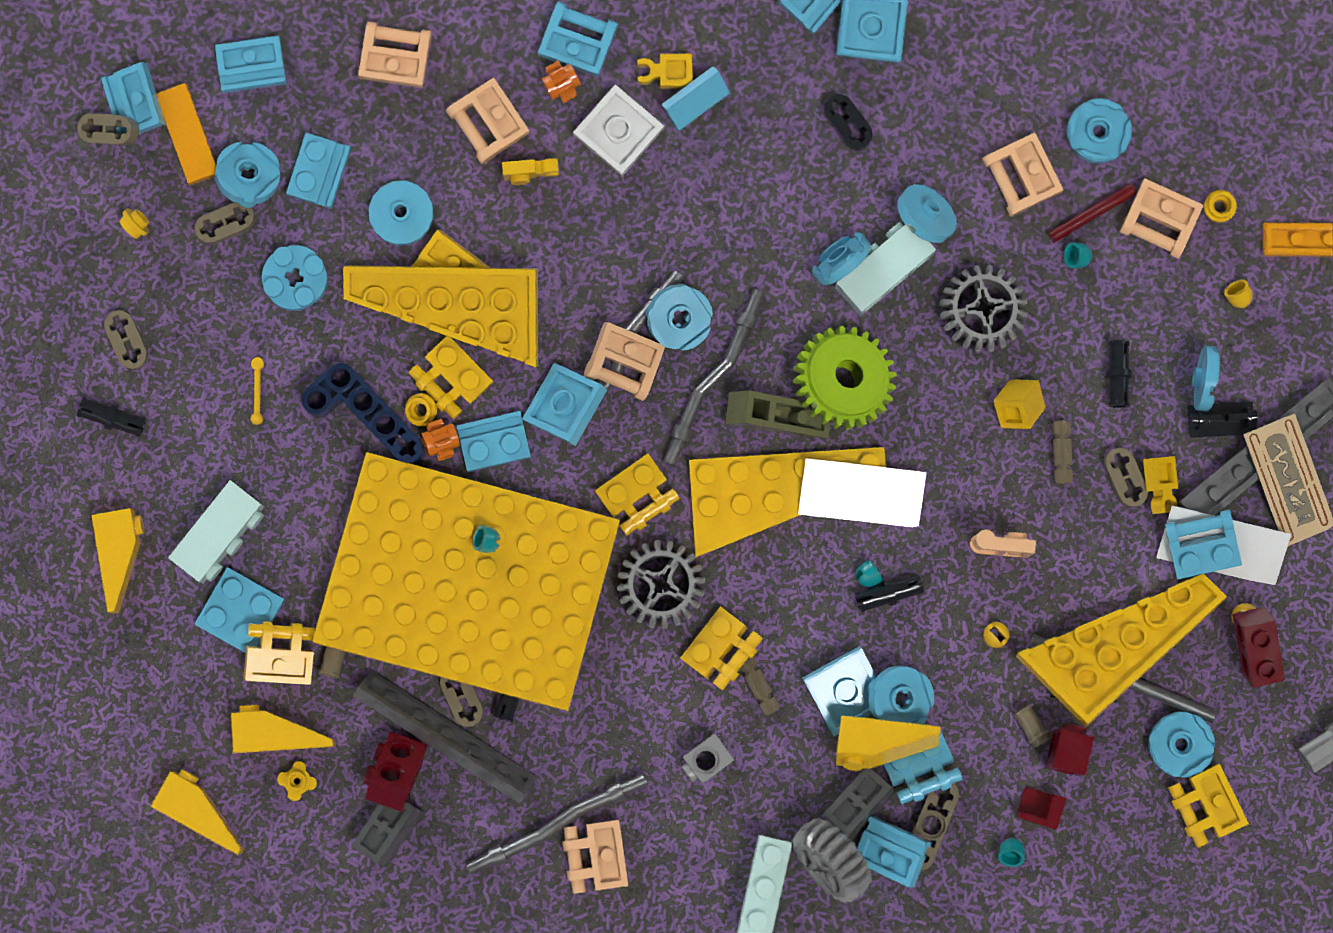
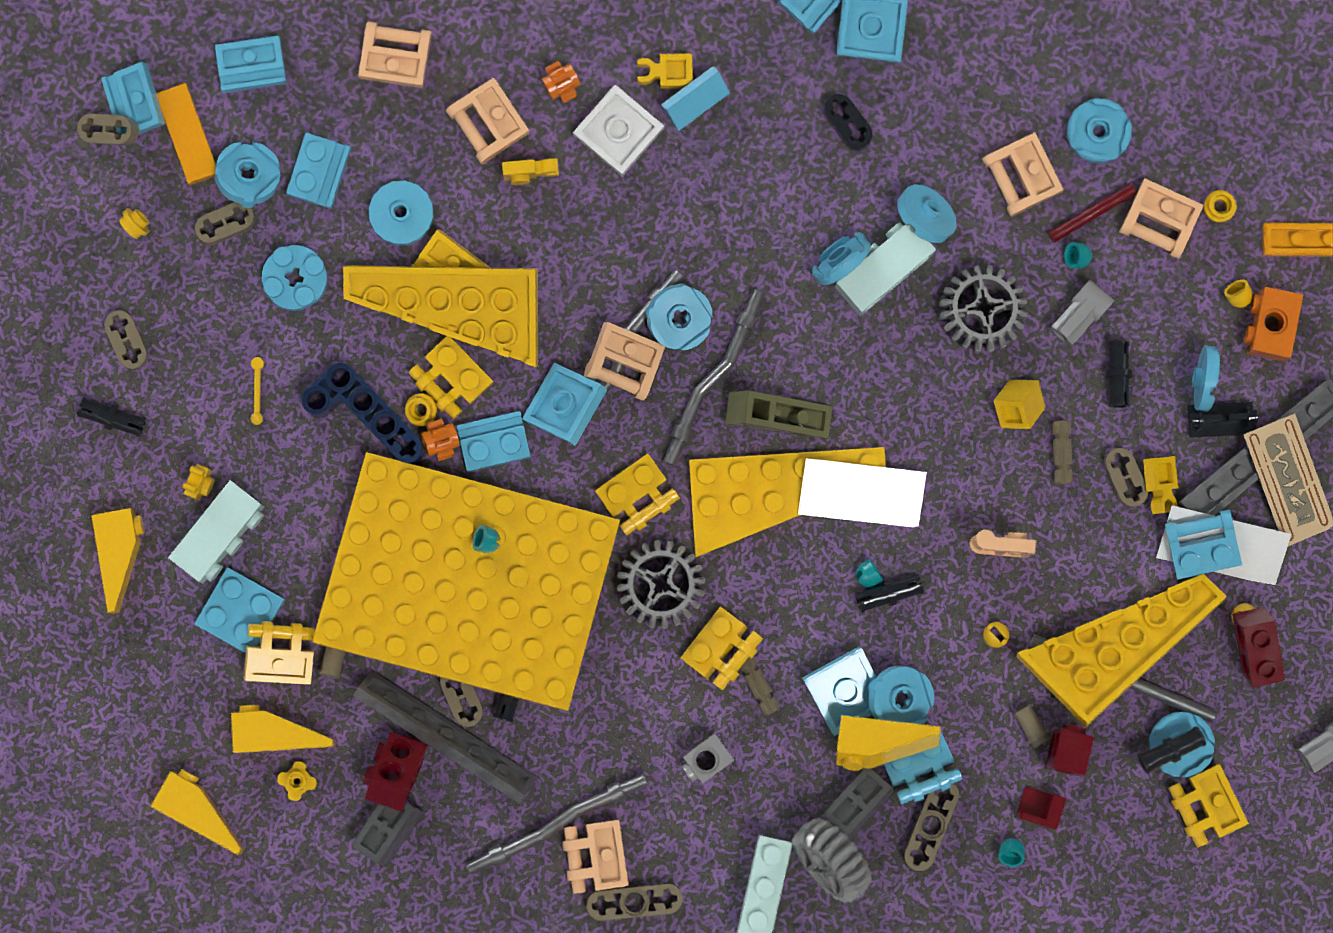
medium azure plate [538,1,618,77] -> none
lime gear [793,326,897,430] -> none
medium azure plate [857,816,931,888] -> none
none -> yellow plate [182,464,214,501]
none -> dark tan beam [587,884,683,921]
none -> light grey piece [1050,279,1115,347]
none -> black pin [1137,726,1206,774]
none -> orange brick [1244,287,1303,362]

